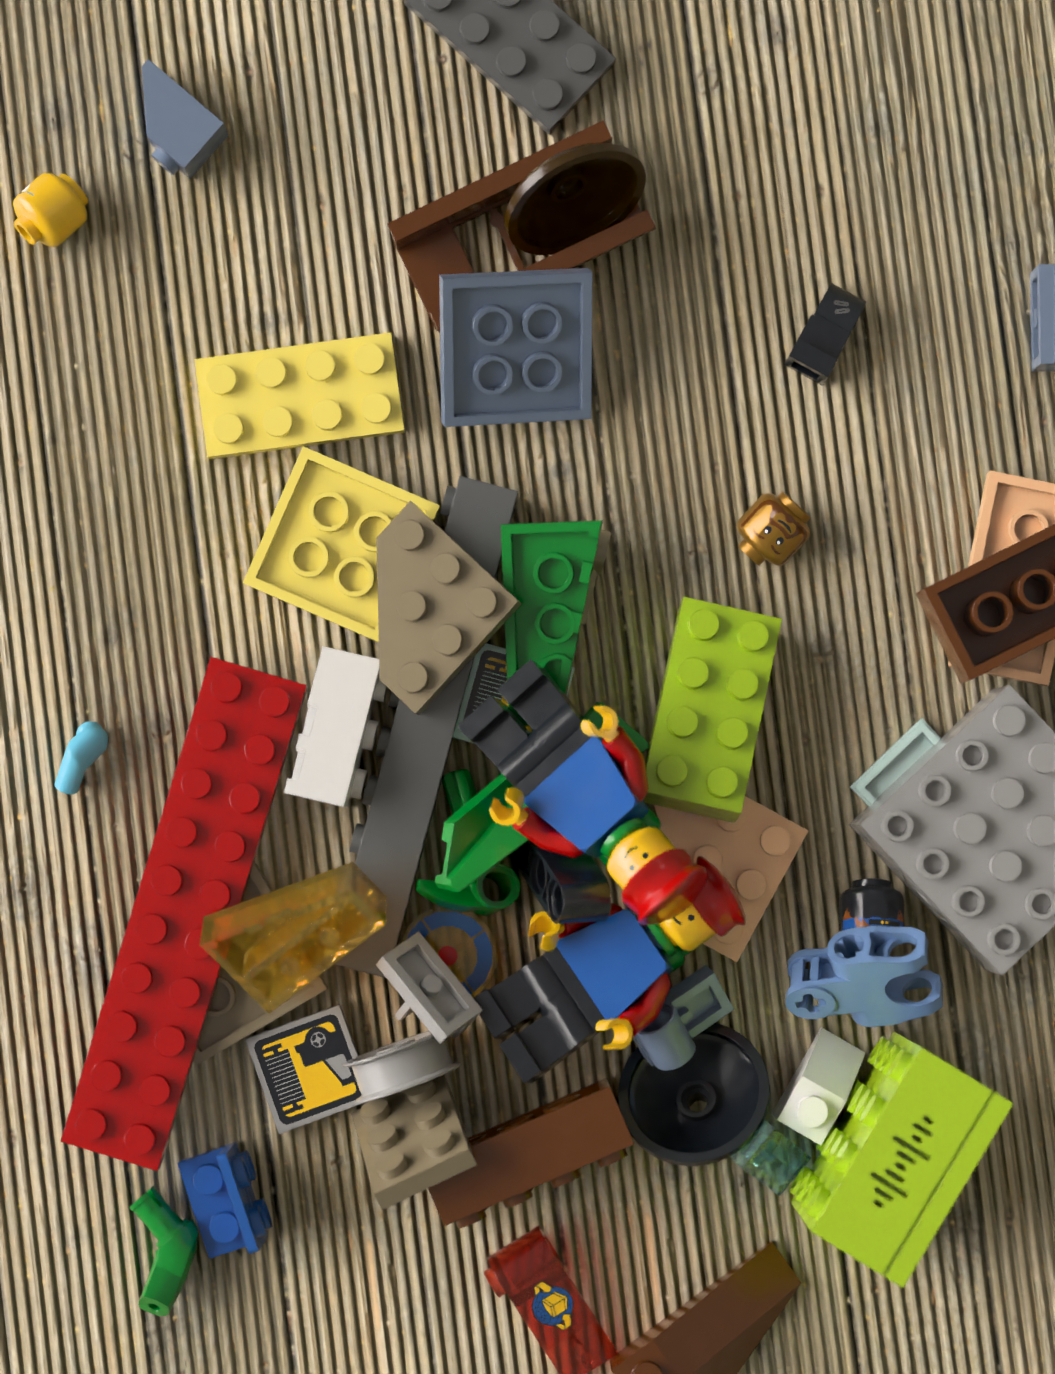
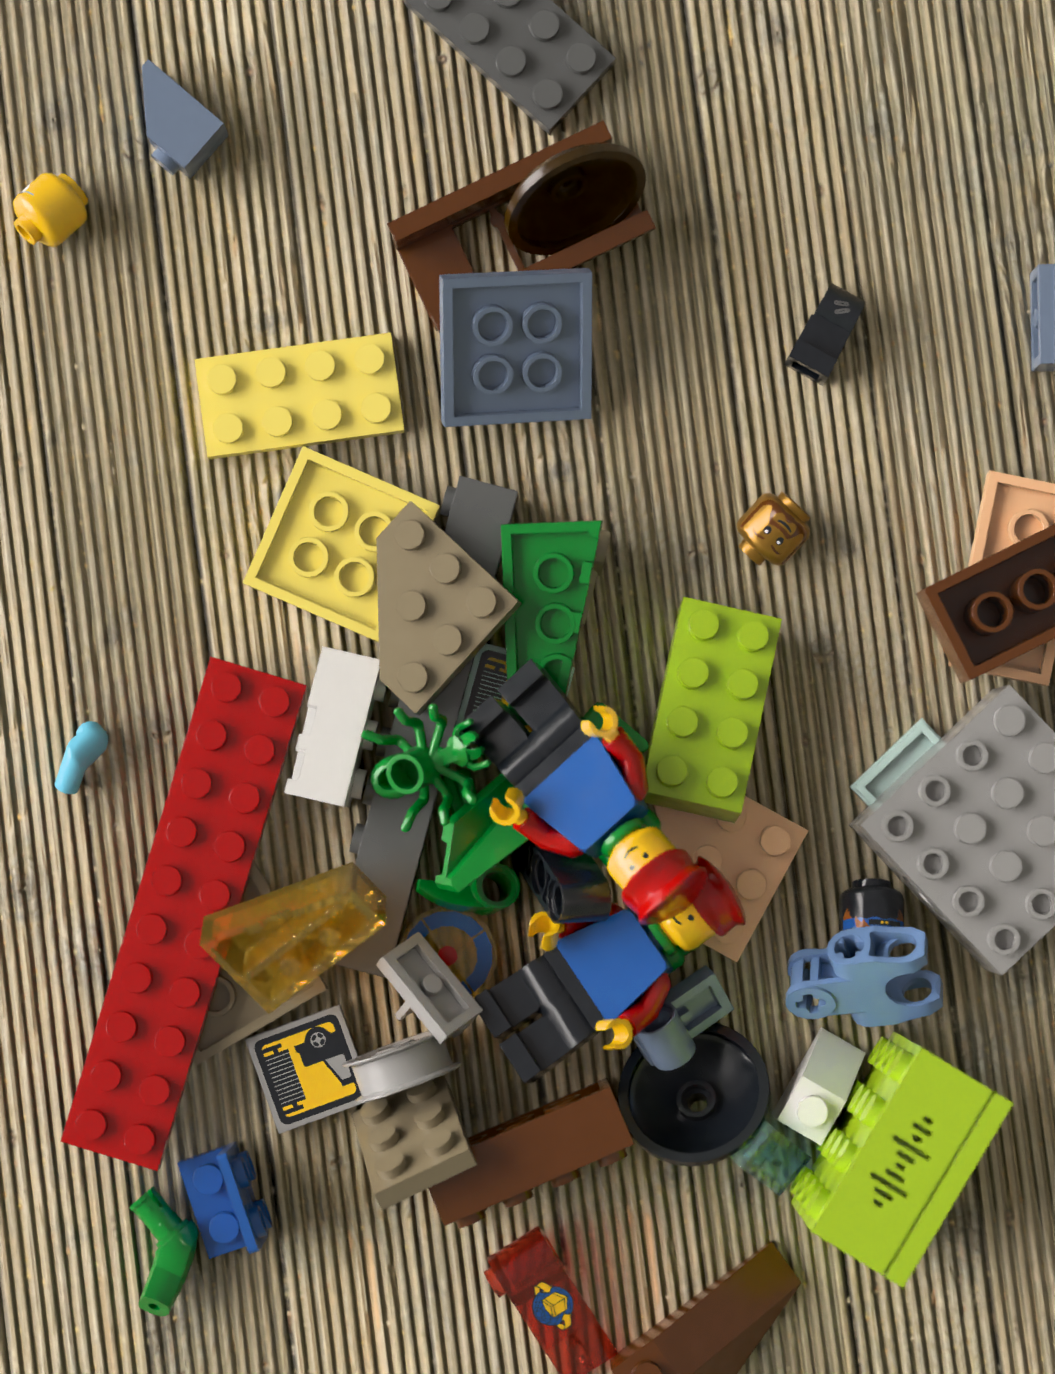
none -> green animal [361,703,492,832]

